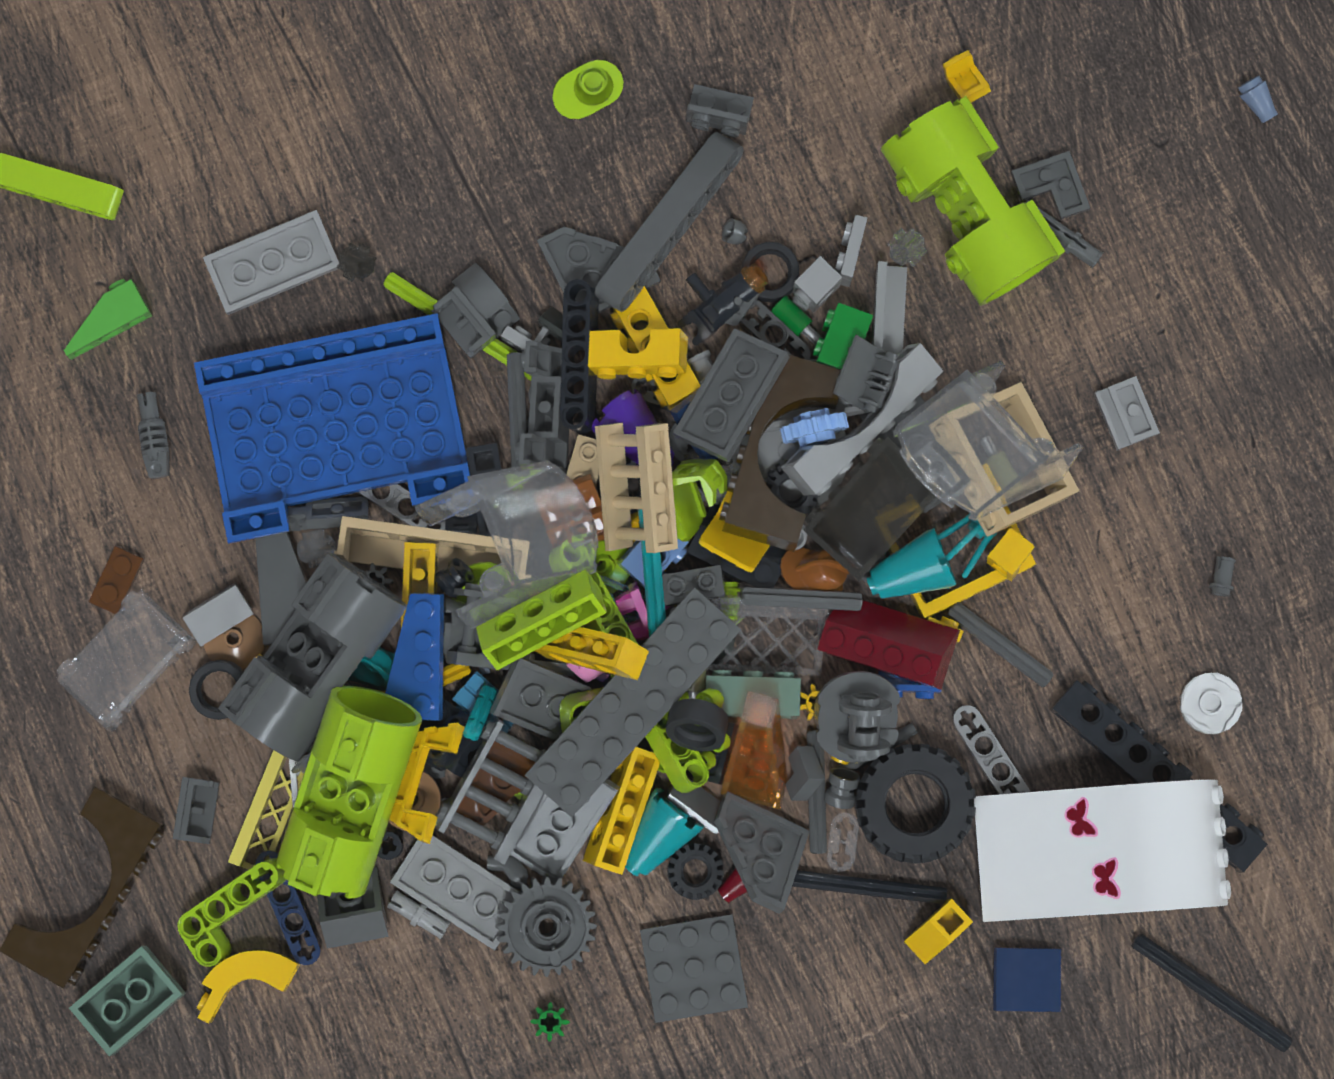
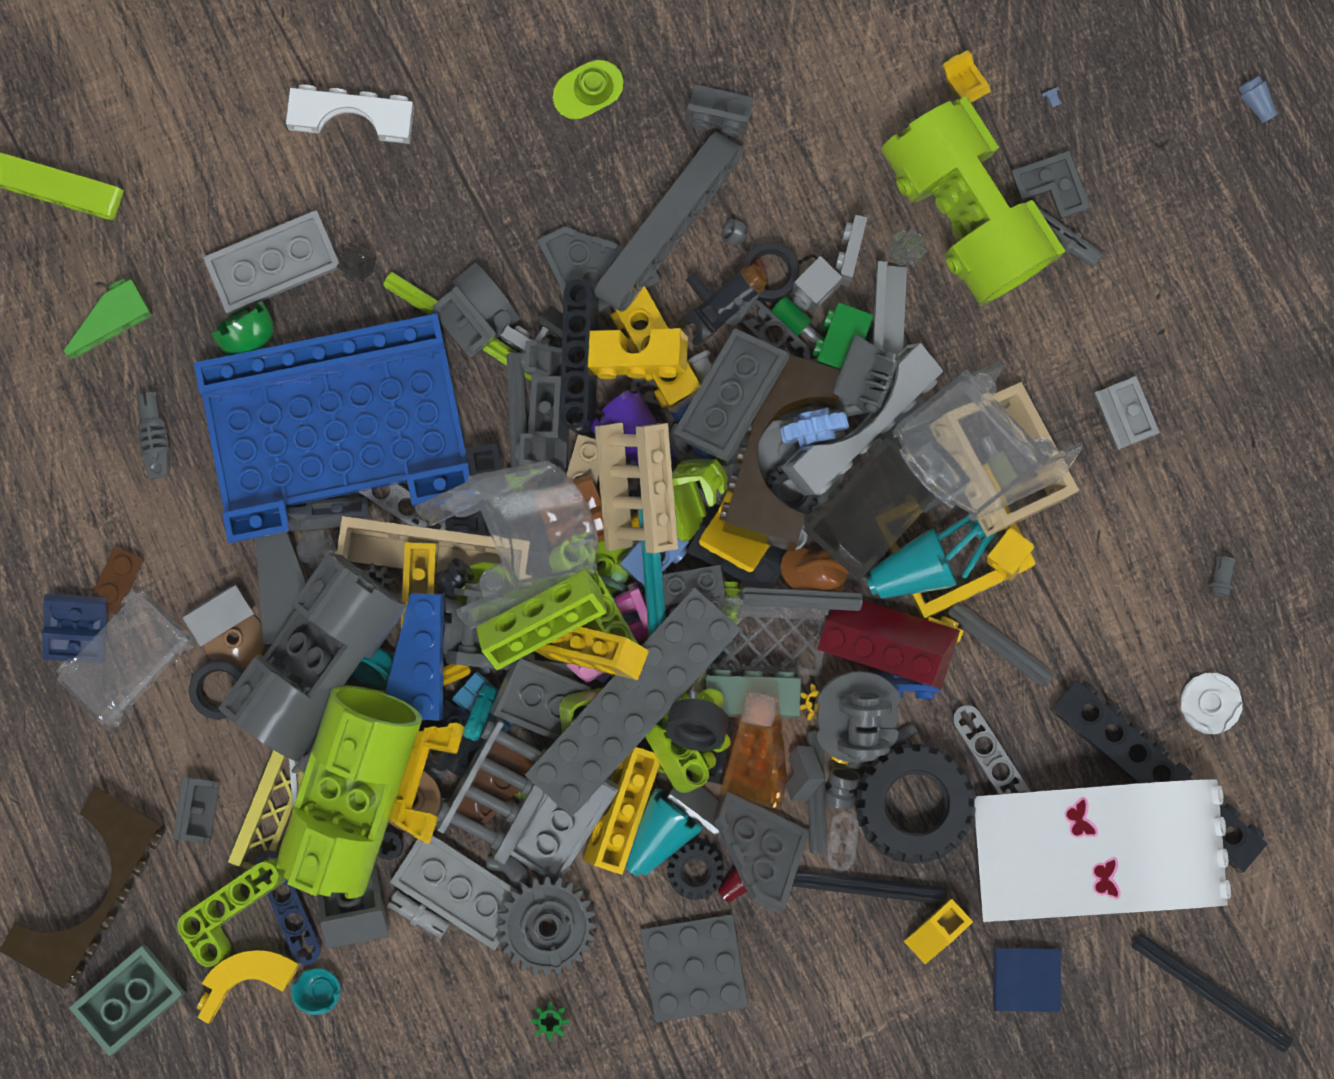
none -> dark blue slope [42,594,108,663]
none -> green cylinder [210,301,273,355]
none -> white arch [286,85,414,144]
none -> teal hair [291,967,342,1015]
none -> sand blue piece [1041,87,1061,108]

